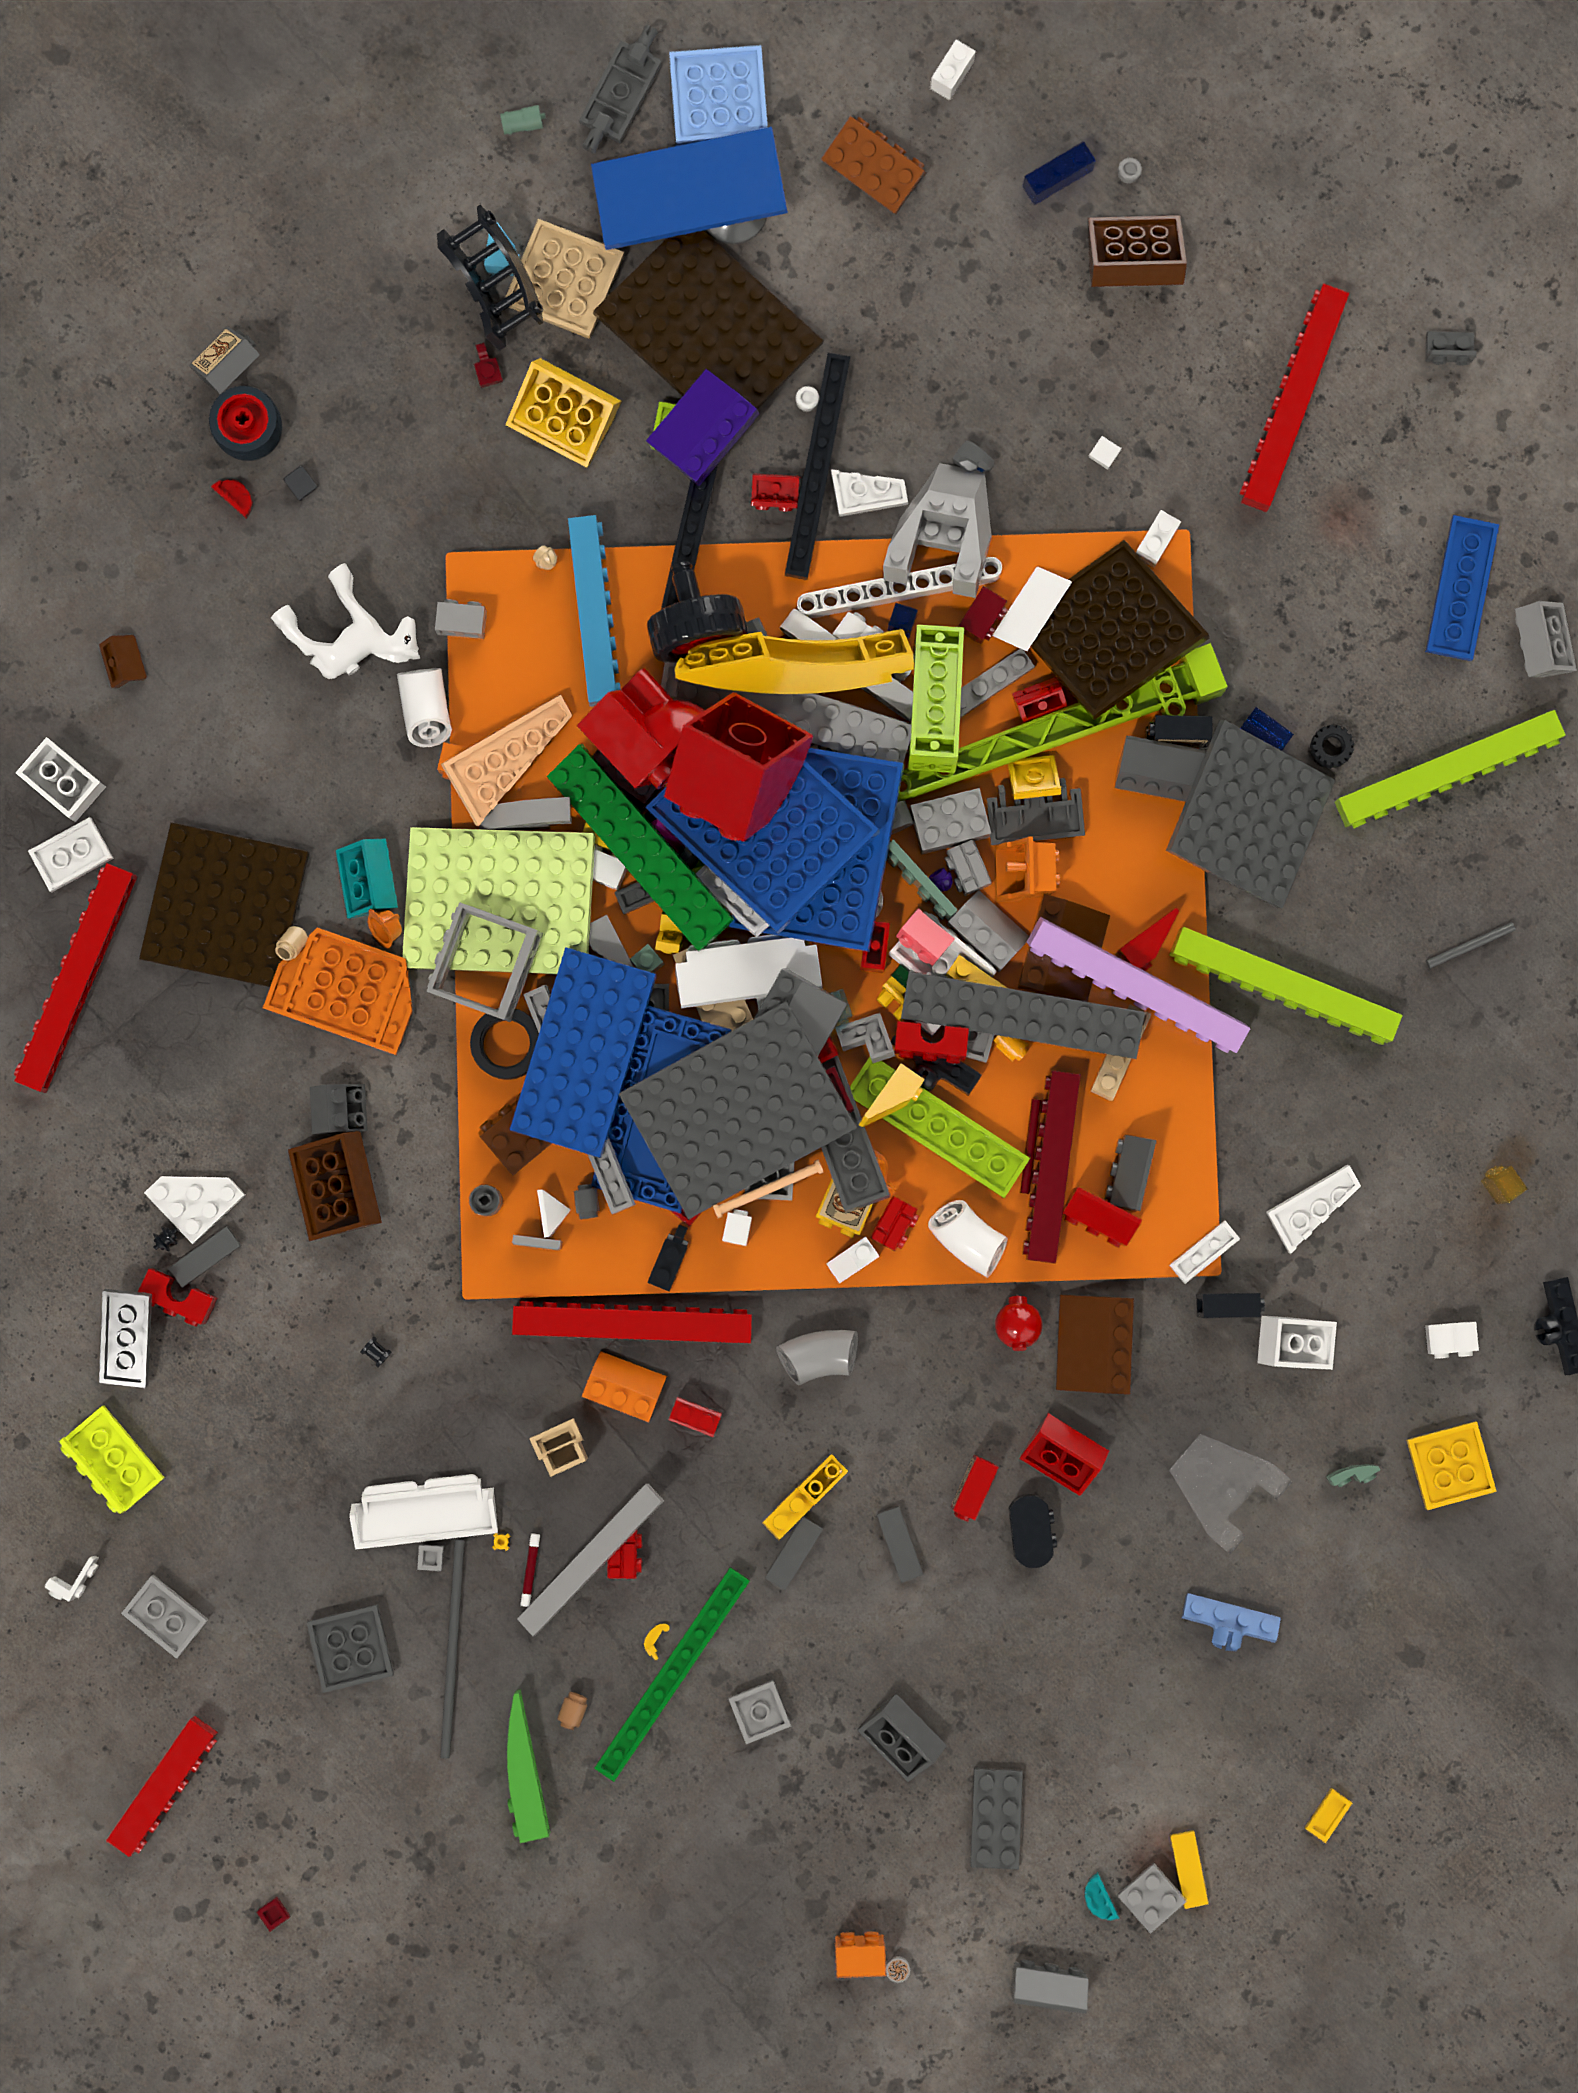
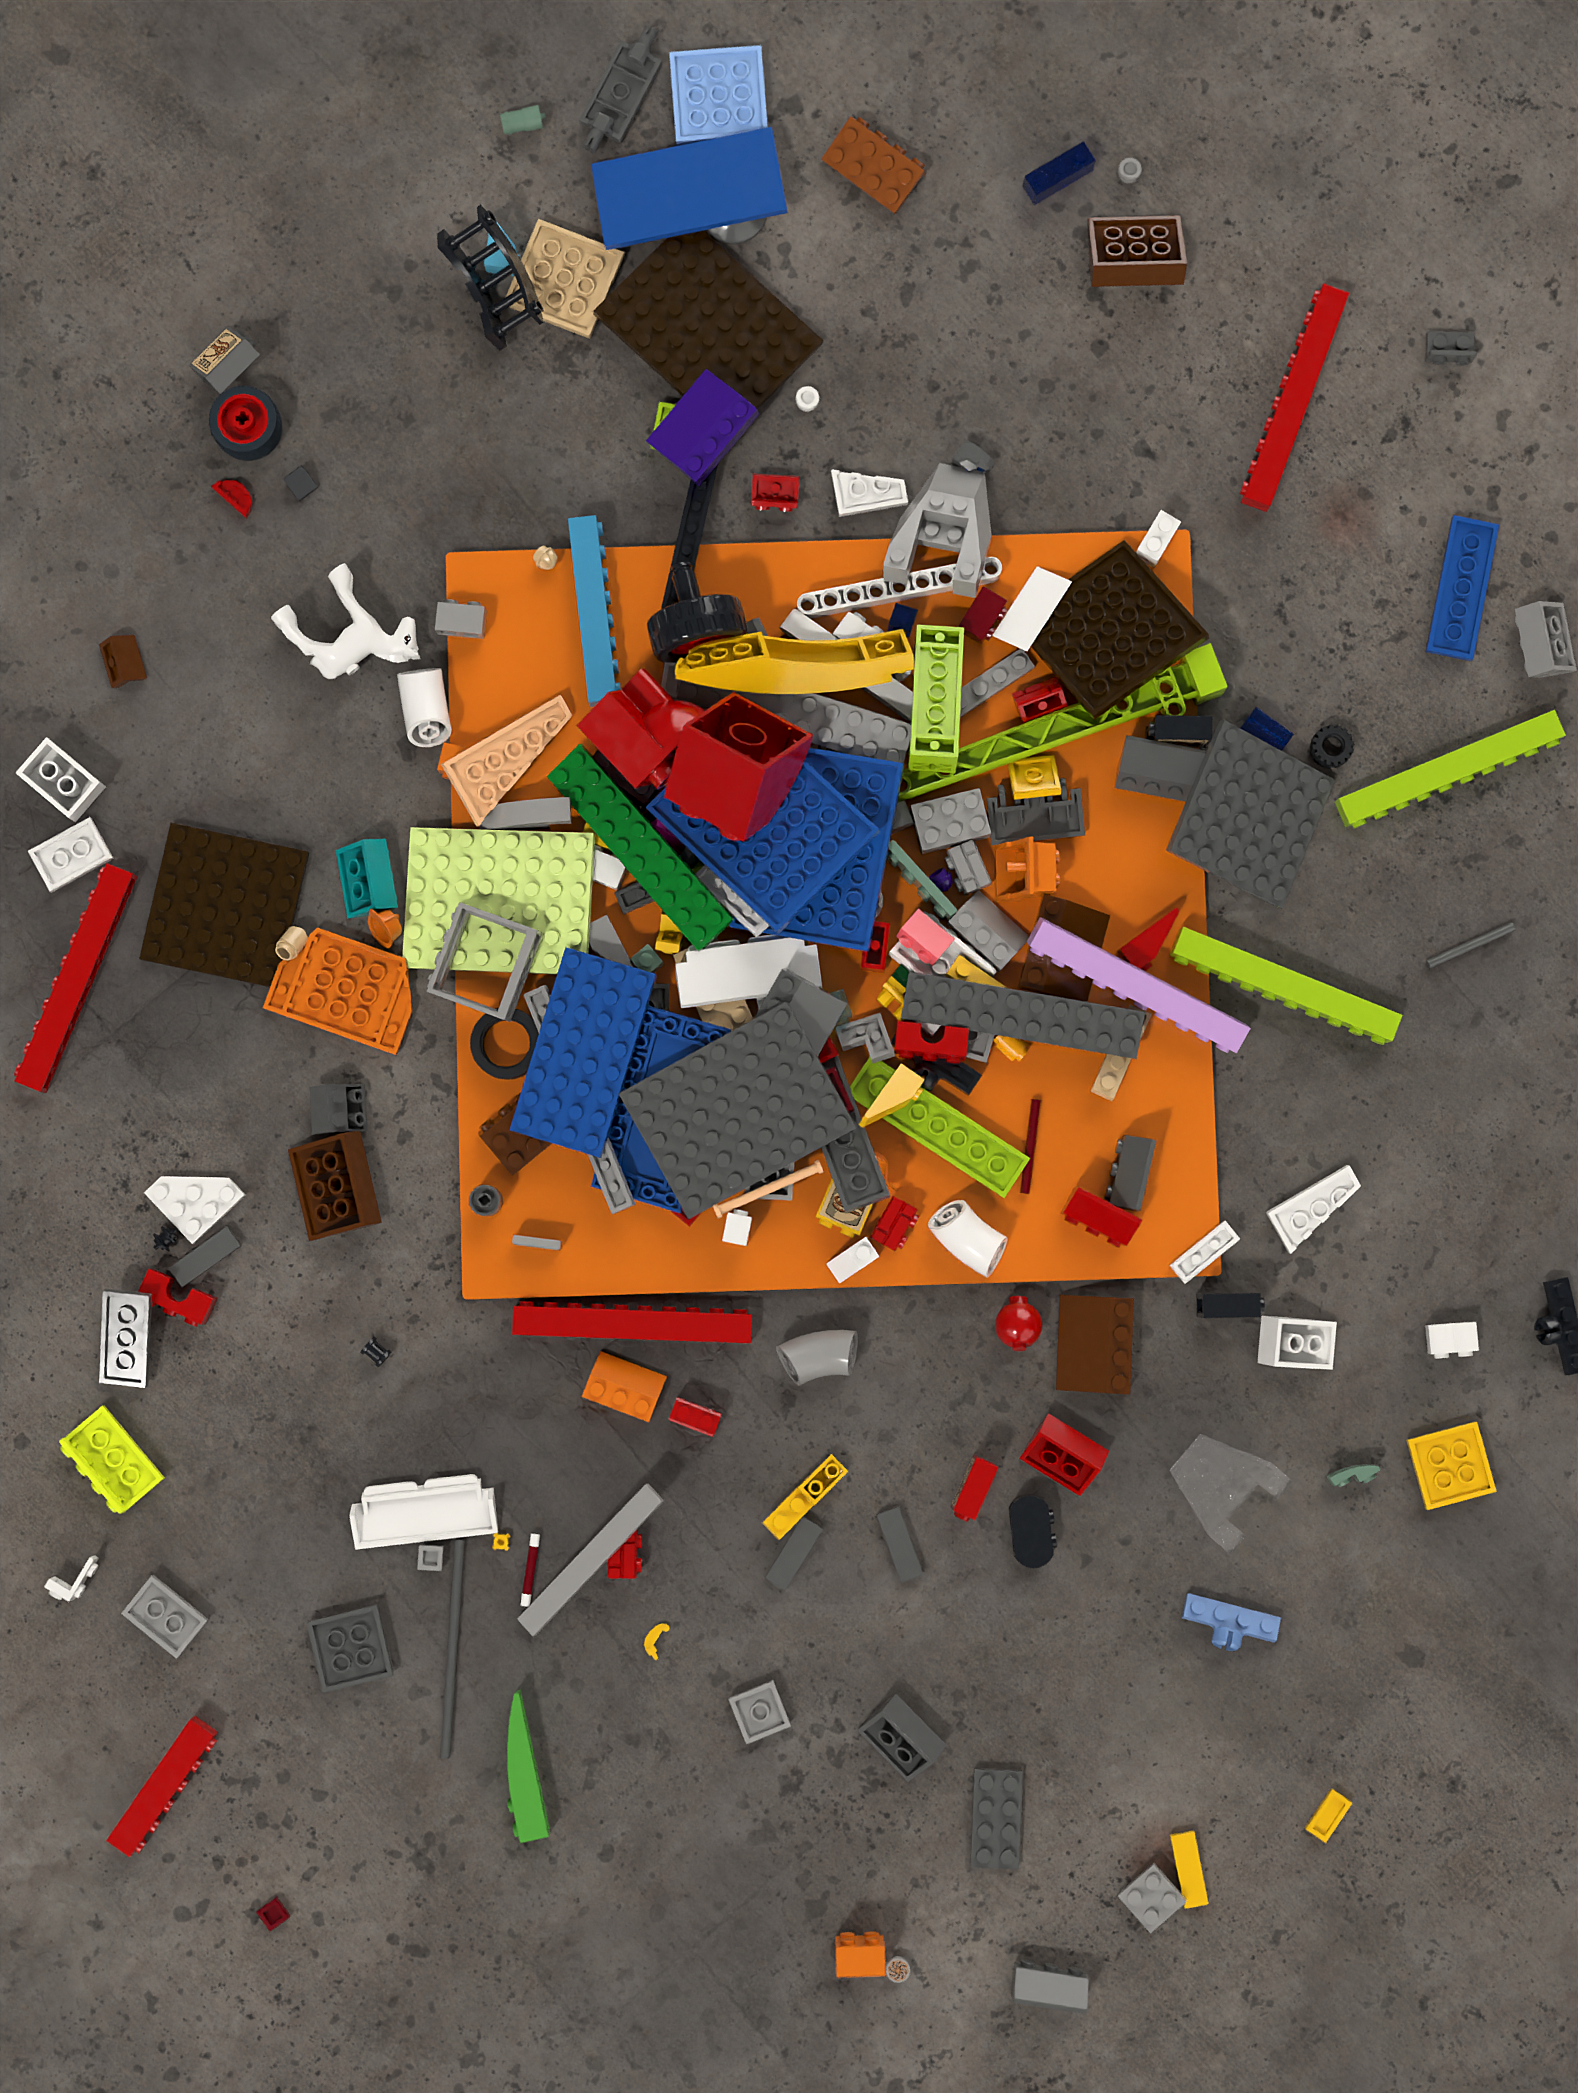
dark red plate [474,343,503,388] -> none
yellow slope [506,358,621,468] -> none
tan plate [529,1418,588,1477] -> none
white slope [537,1190,570,1238] -> none
medium nougat brick [557,1692,587,1730] -> none
dark grey brick [573,1184,600,1219] -> none
green plate [594,1567,750,1782] -> none
black hinge [647,1225,689,1292] -> none
black plate [785,352,851,580] -> none
white brick [930,40,976,100] -> none
dark red brick [1022,1071,1081,1264] -> none
teal tile [1084,1872,1119,1921] -> none
white tile [1089,436,1121,469] -> none
clear yellow brick [1481,1165,1528,1204] -> none

